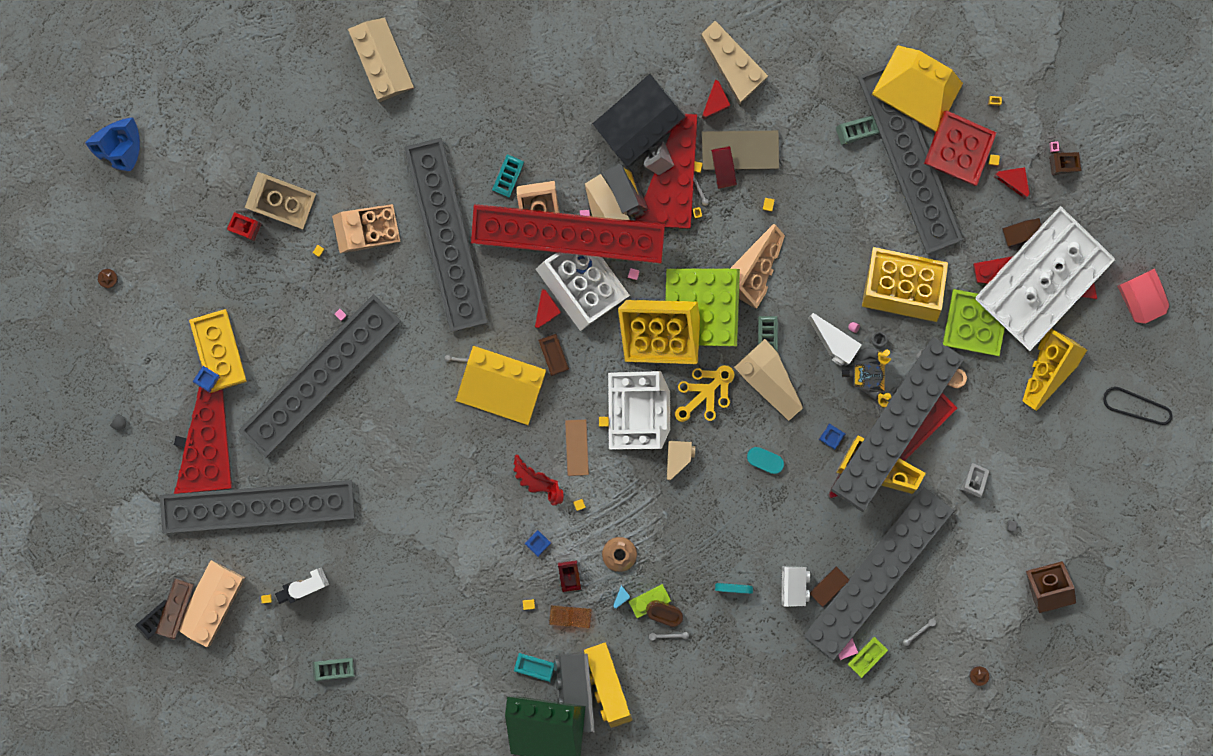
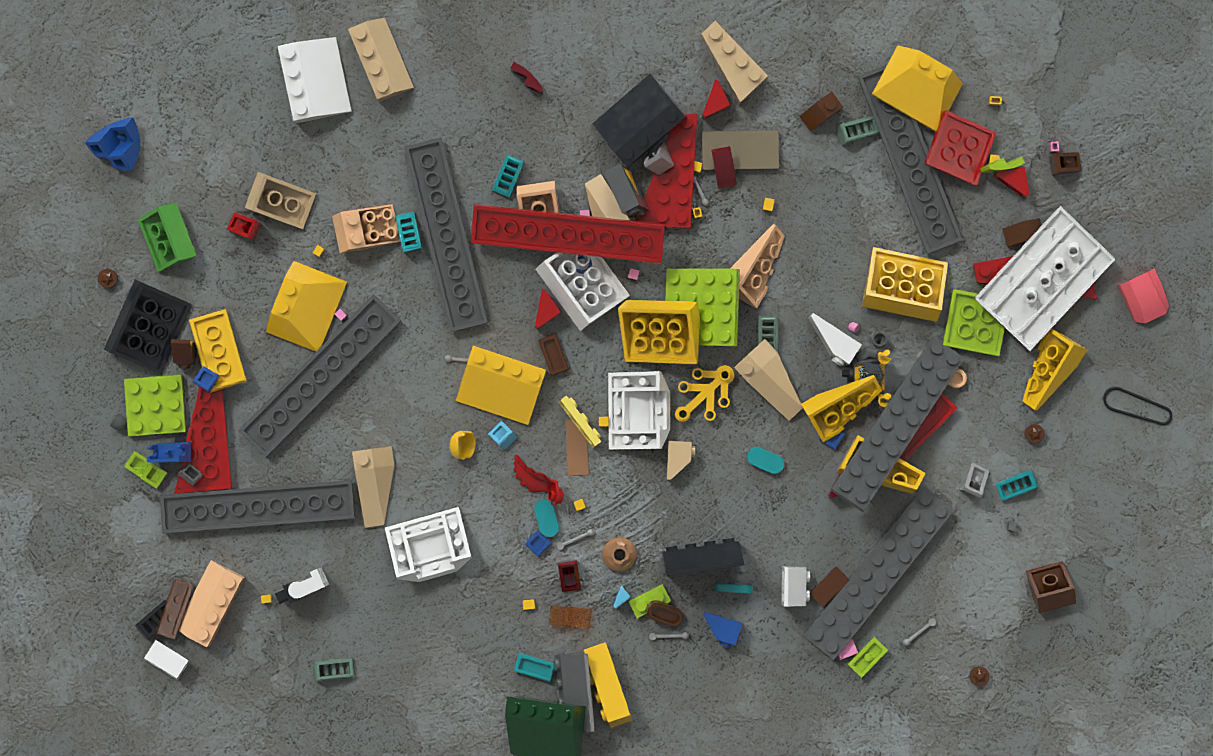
none -> black slope [104,280,192,374]
none -> lime plate [124,375,187,437]
none -> lime slope [124,450,167,489]
none -> bright green slope [138,203,197,272]
none -> white hinge [144,640,189,680]
none -> blue hinge [147,442,191,462]
none -> reddish brown slope [171,339,196,368]
none -> dark grey slope [178,463,204,486]
none -> yellow slope [266,261,347,352]
none -> white slope [278,37,352,124]
none -> tan wedge [352,446,395,528]
none -> white slope [385,507,472,582]
none -> teal slope [395,212,422,253]
none -> yellow hair [449,431,476,460]
none -> medium azure slope [488,420,518,450]
none -> dark red slope [510,62,543,95]
none -> teal tile [534,499,559,537]
none -> light grey hinge [557,529,594,550]
none -> light yellow plate [558,395,601,448]
none -> black slope [662,538,744,576]
none -> blue slope [703,611,742,648]
none -> reddish brown slope [799,91,843,132]
none -> yellow wedge [801,375,882,442]
none -> lime slope [980,156,1025,173]
none -> teal slope [995,469,1039,502]
none -> reddish brown tile [1024,424,1044,443]

